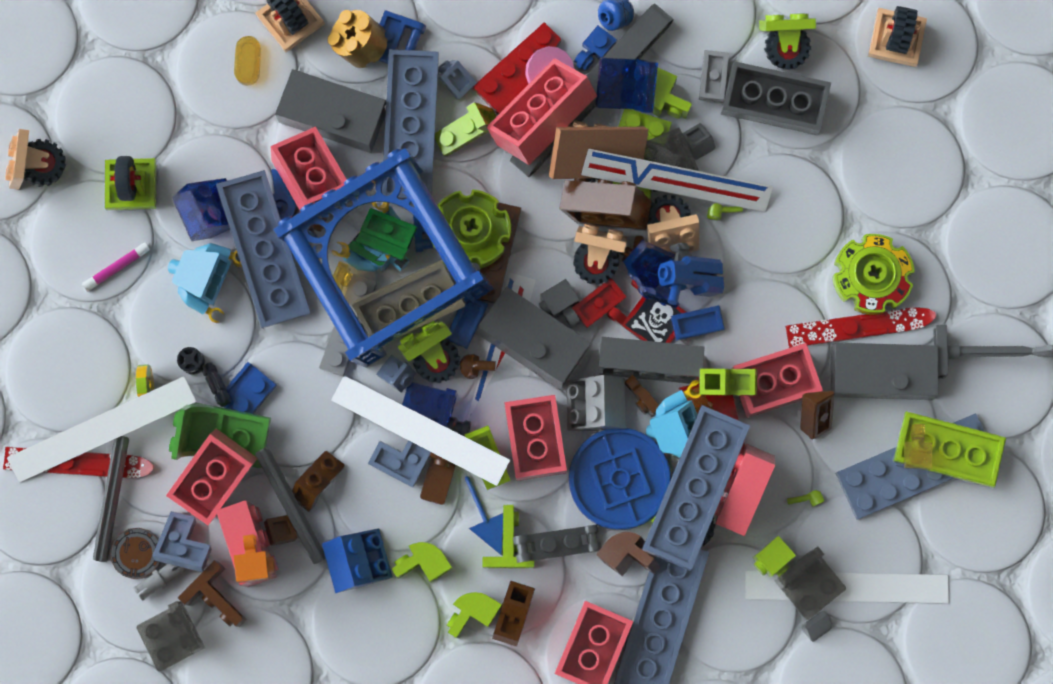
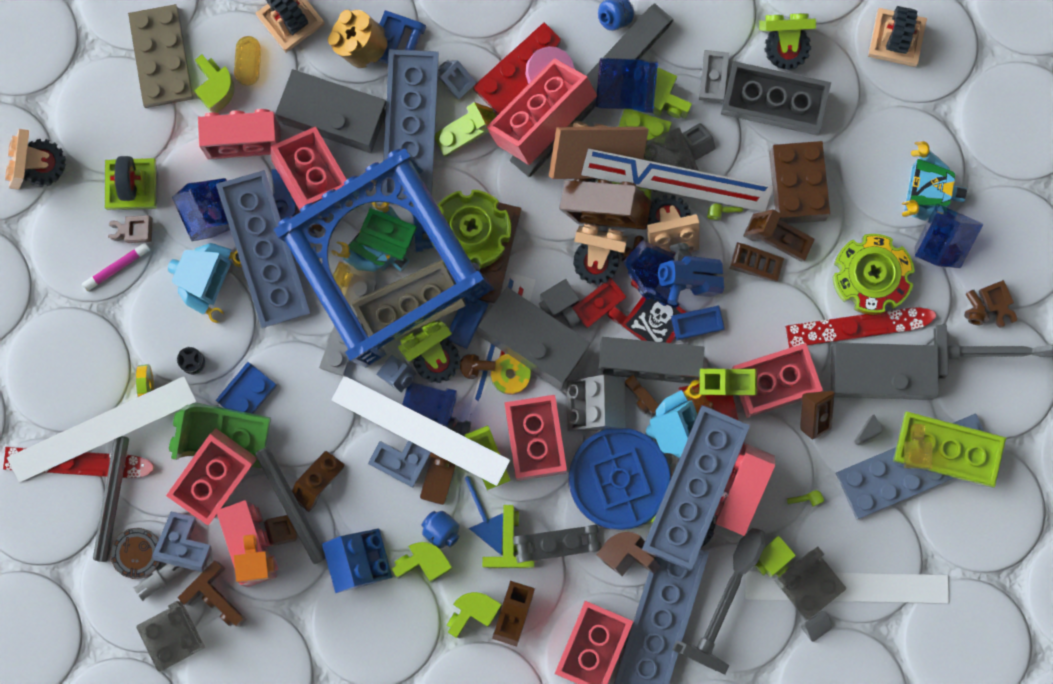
black axle [201,362,232,407] -> none
blue plate [574,25,617,71] -> none
none -> plate [108,215,153,243]
none -> dark tan plate [128,4,193,108]
none -> lime brick [194,54,234,113]
none -> coral brick [198,109,281,159]
none -> blue head [421,511,460,549]
none -> yellow piece [490,354,531,395]
none -> dark grey piece [672,528,765,675]
none -> reddish brown slope [729,242,784,282]
none -> reddish brown bracket [743,209,815,262]
none -> reddish brown brick [769,141,830,224]
none -> dark grey slope [854,415,883,445]
none -> torso [902,141,967,221]
none -> clear blue slope [915,204,983,268]
none -> reddish brown plate [964,289,990,326]
none -> reddish brown plate [979,280,1017,328]

